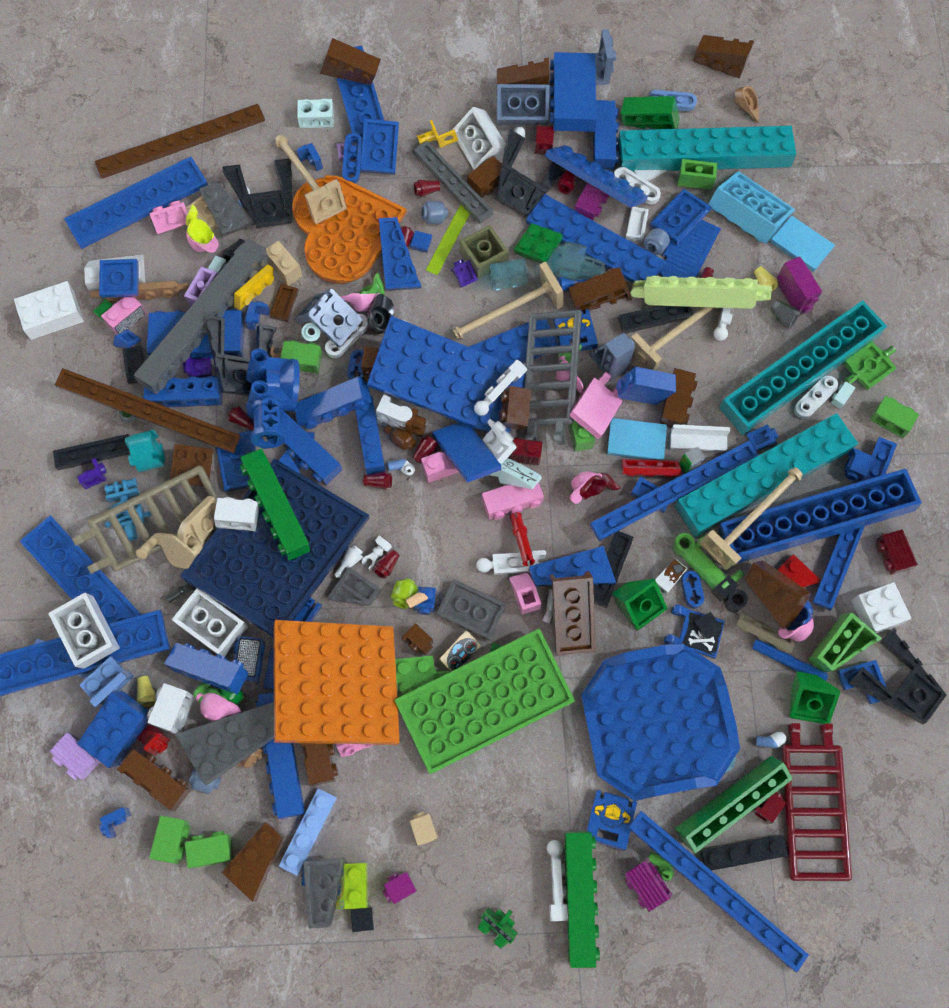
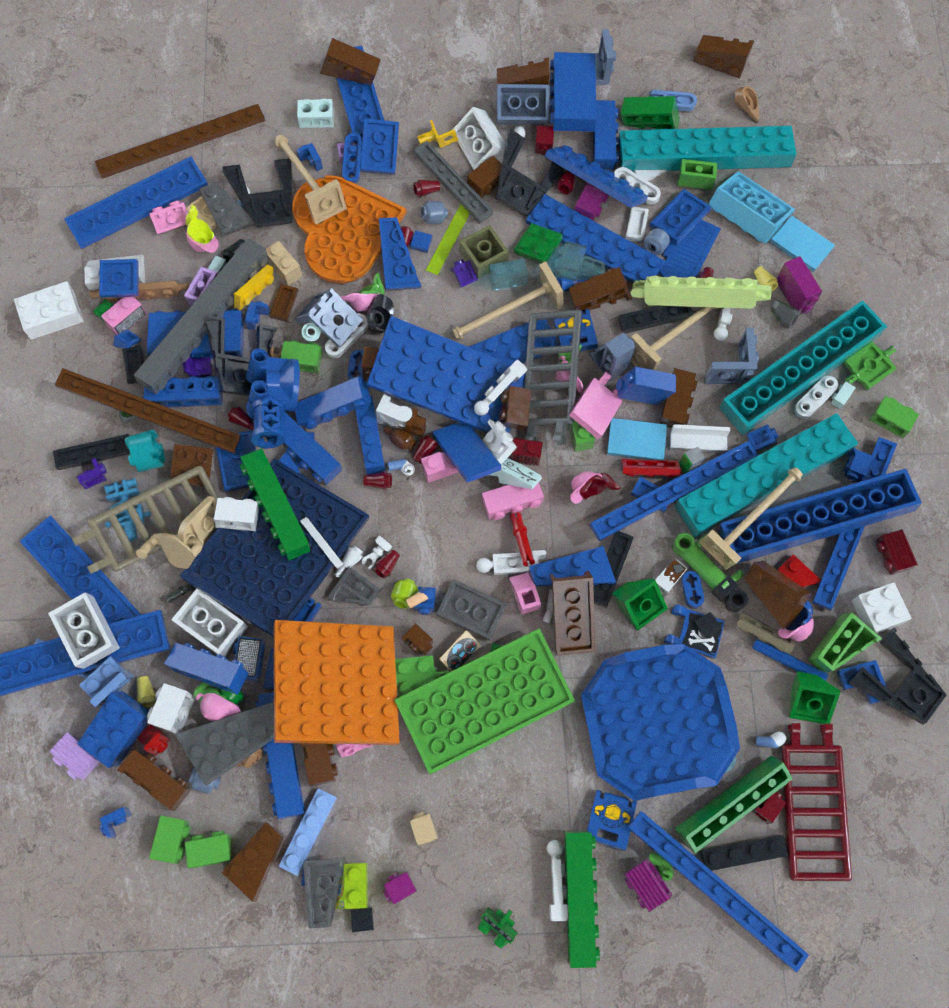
none -> white sticker [300,517,343,568]
none -> sand blue bracket [704,328,759,384]

